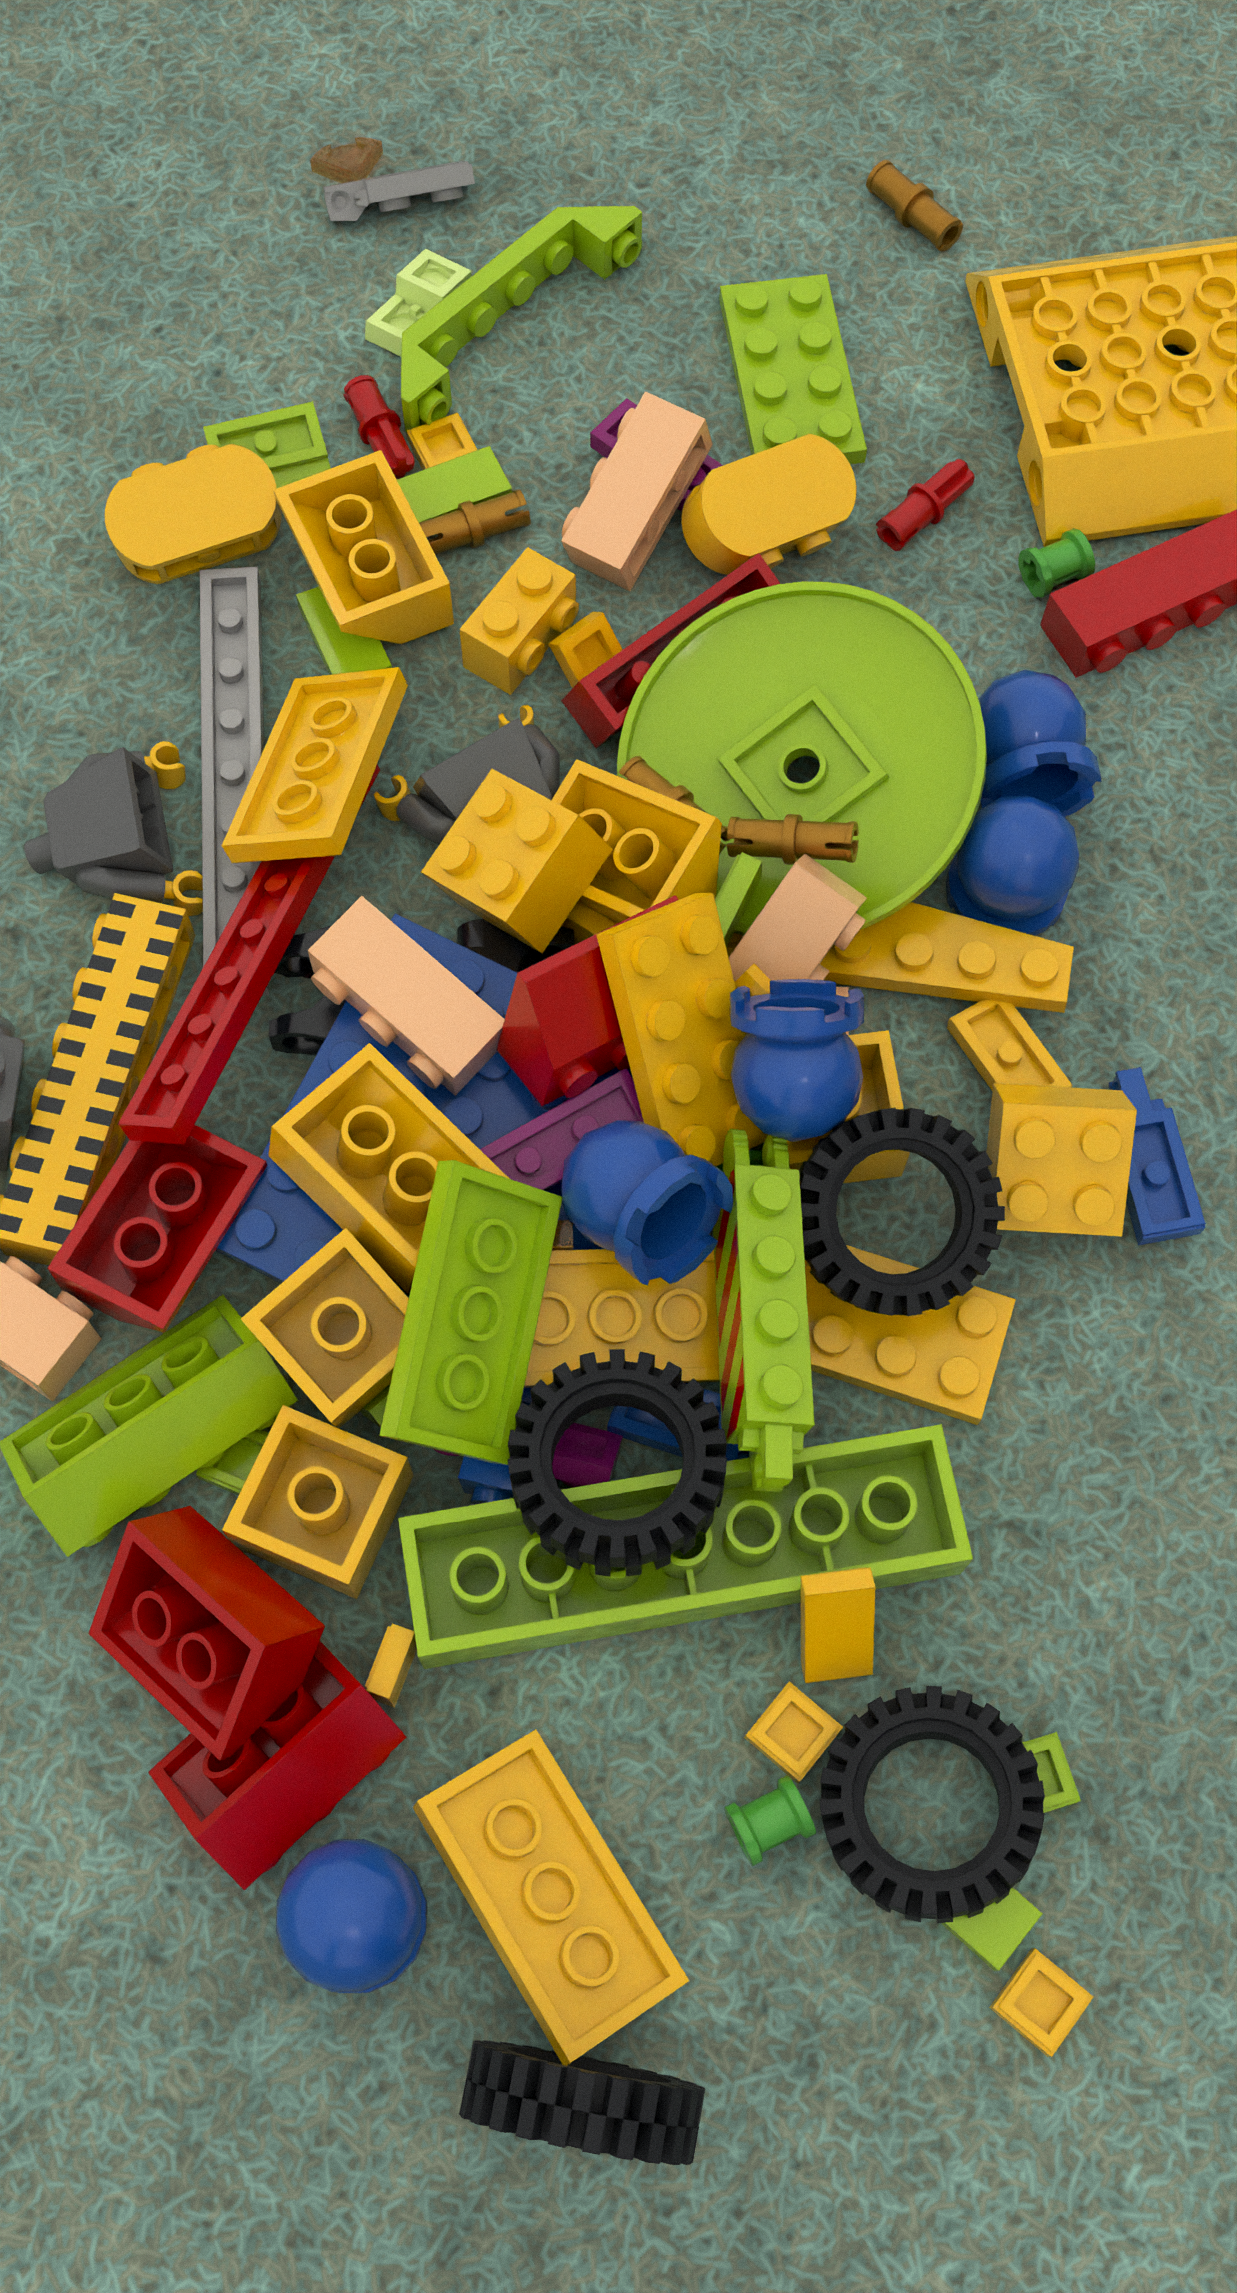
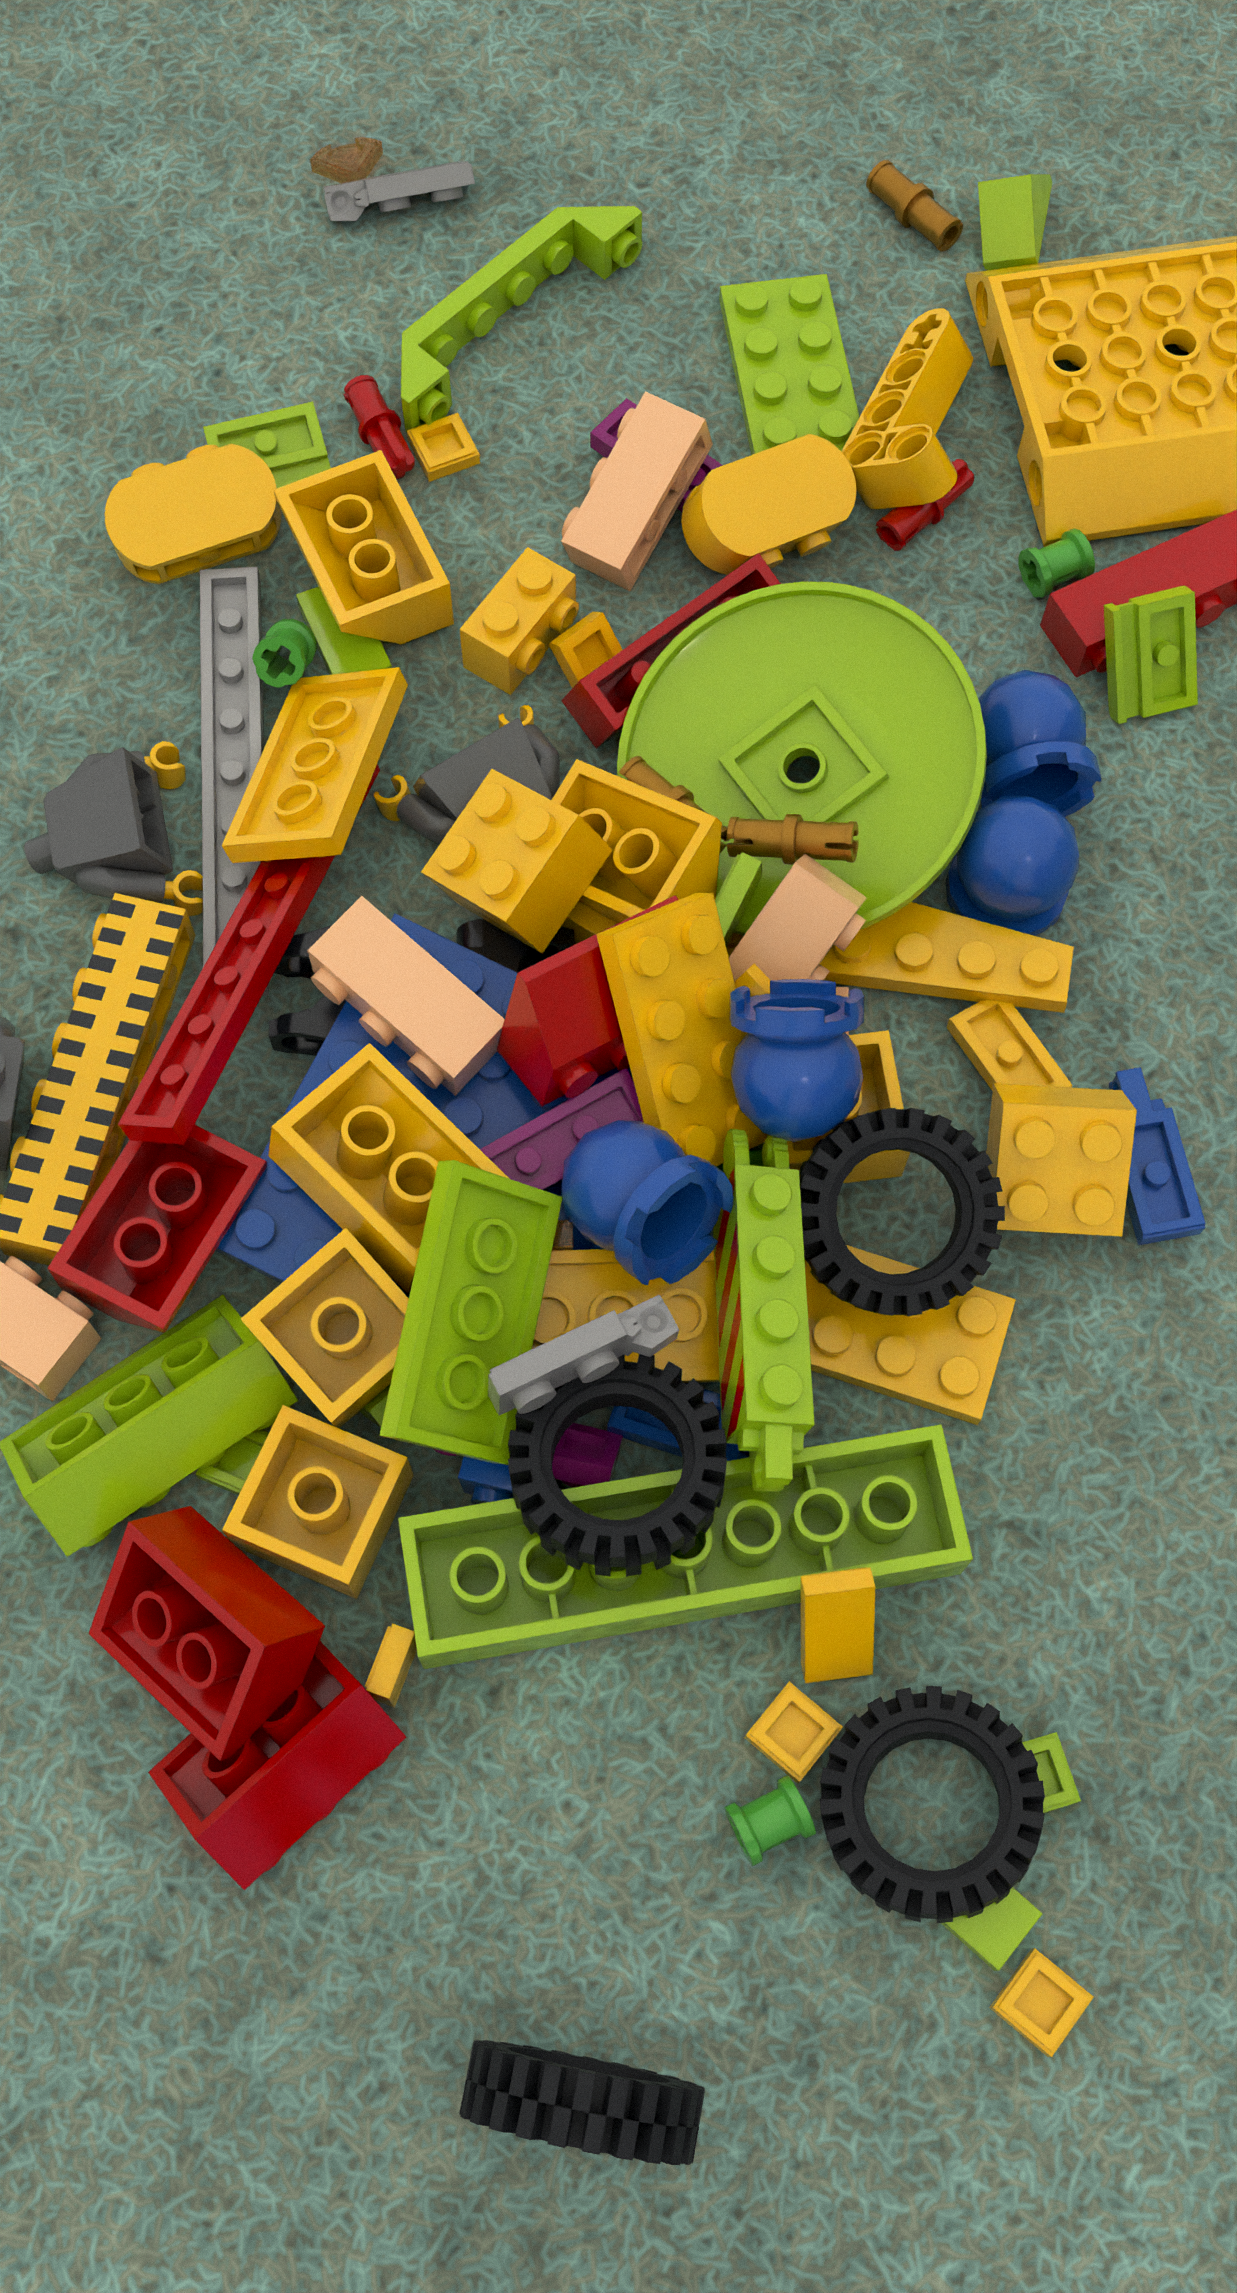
blue tile [276,1839,428,1993] -> none
yellowish green slope [365,249,471,357] -> none
lime tile [397,446,512,523] -> none
yellow plate [413,1729,690,2066] -> none
pearl gold pin [419,489,531,555] -> none
none -> bright green bush [252,619,317,688]
none -> light grey hinge [488,1294,679,1416]
none -> yellow beam [841,308,973,509]
none -> lime slope [978,174,1052,270]
none -> lime plate [1104,585,1198,724]

